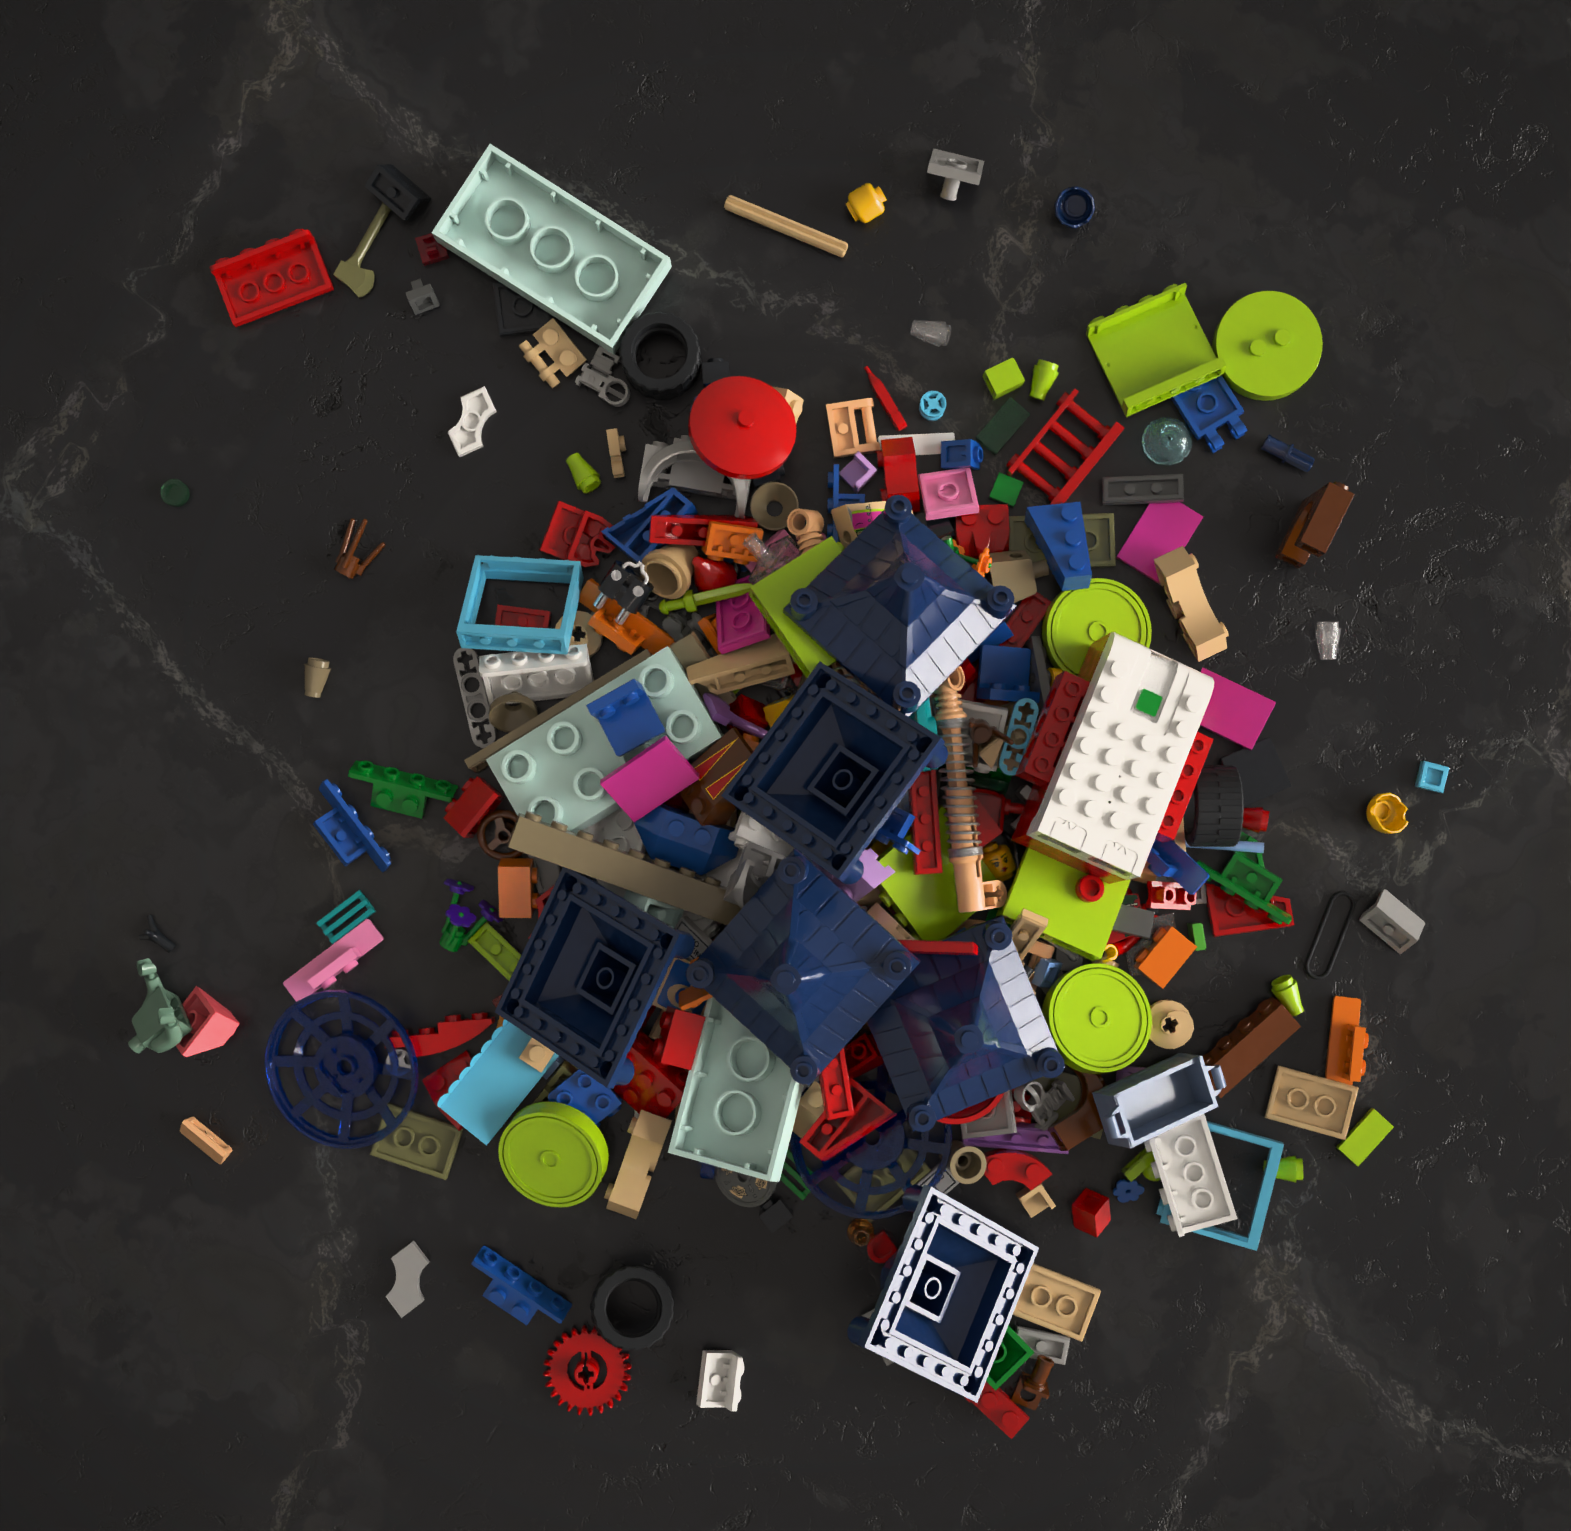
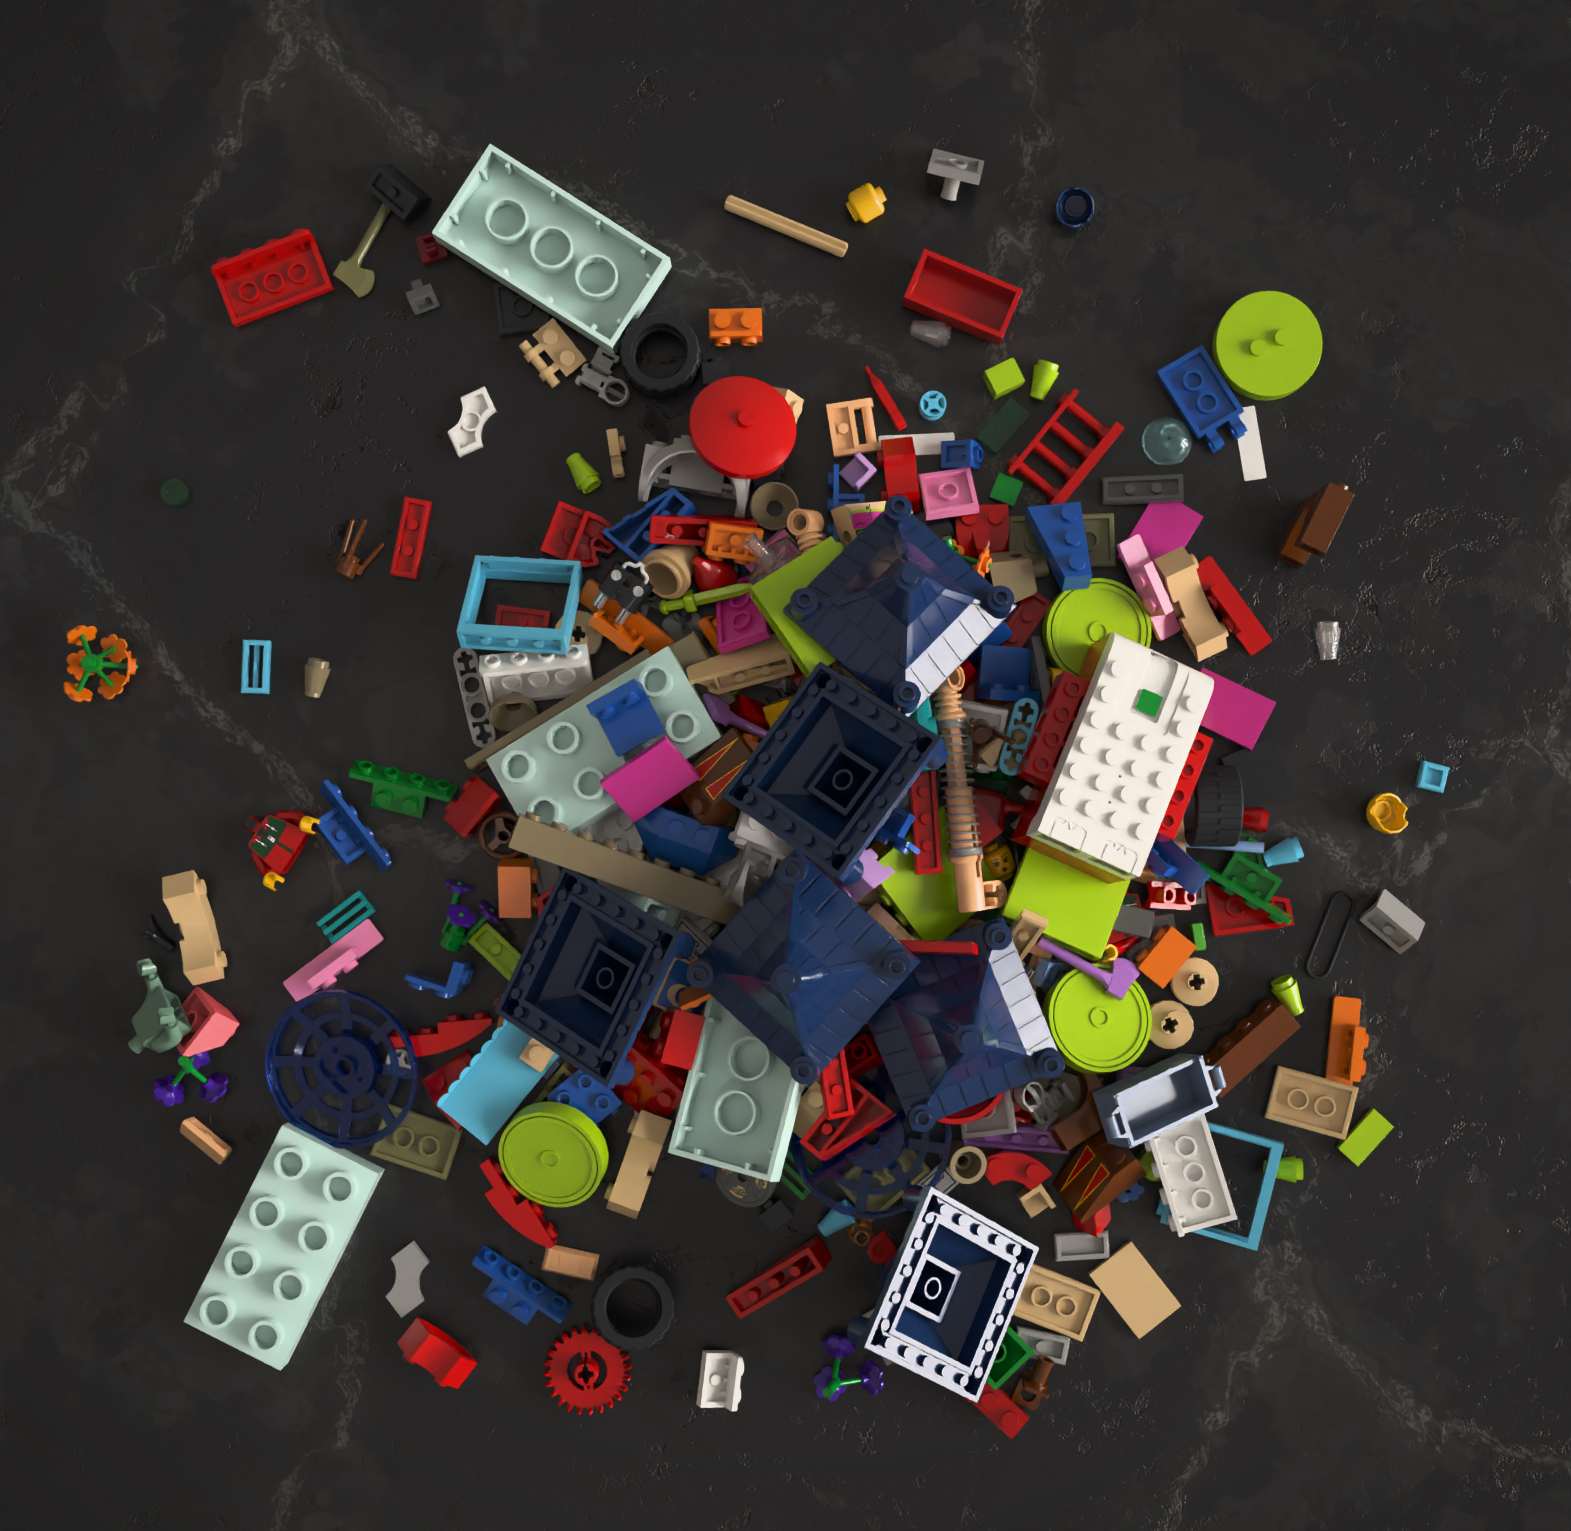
red tile [1075,874,1104,903] -> none
lime panel [1086,283,1227,417] -> none
dark blue axle [1261,434,1315,472] -> none
none -> orange plant [63,625,138,702]
none -> dark purple plant [153,1049,228,1107]
none -> tan brick [162,870,227,986]
none -> light aqua plate [183,1121,385,1371]
none -> medium azure tile [241,640,272,694]
none -> torso [243,811,320,891]
none -> red tile [390,497,432,580]
none -> red brick [397,1317,477,1389]
none -> blue bracket [404,959,475,999]
none -> red slope [479,1156,558,1249]
none -> light nougat tile [541,1245,600,1281]
none -> orange bracket [709,308,762,347]
none -> red slope [725,1235,832,1319]
none -> dark purple plant [813,1335,884,1401]
none -> medium azure cone [817,1199,858,1237]
none -> red piece [902,248,1023,346]
none -> medium lavender piece [1036,936,1140,1001]
none -> reddish brown slope [1053,1129,1147,1224]
none -> light grey tile [1053,1229,1110,1261]
none -> tan tile [1088,1240,1181,1339]
none -> bright pink bracket [1117,534,1180,641]
none -> tan piece [1169,957,1219,1006]
none -> red bracket [1196,556,1272,656]
none -> white sticker [1238,406,1267,481]
none -> medium azure cone [1262,837,1304,867]

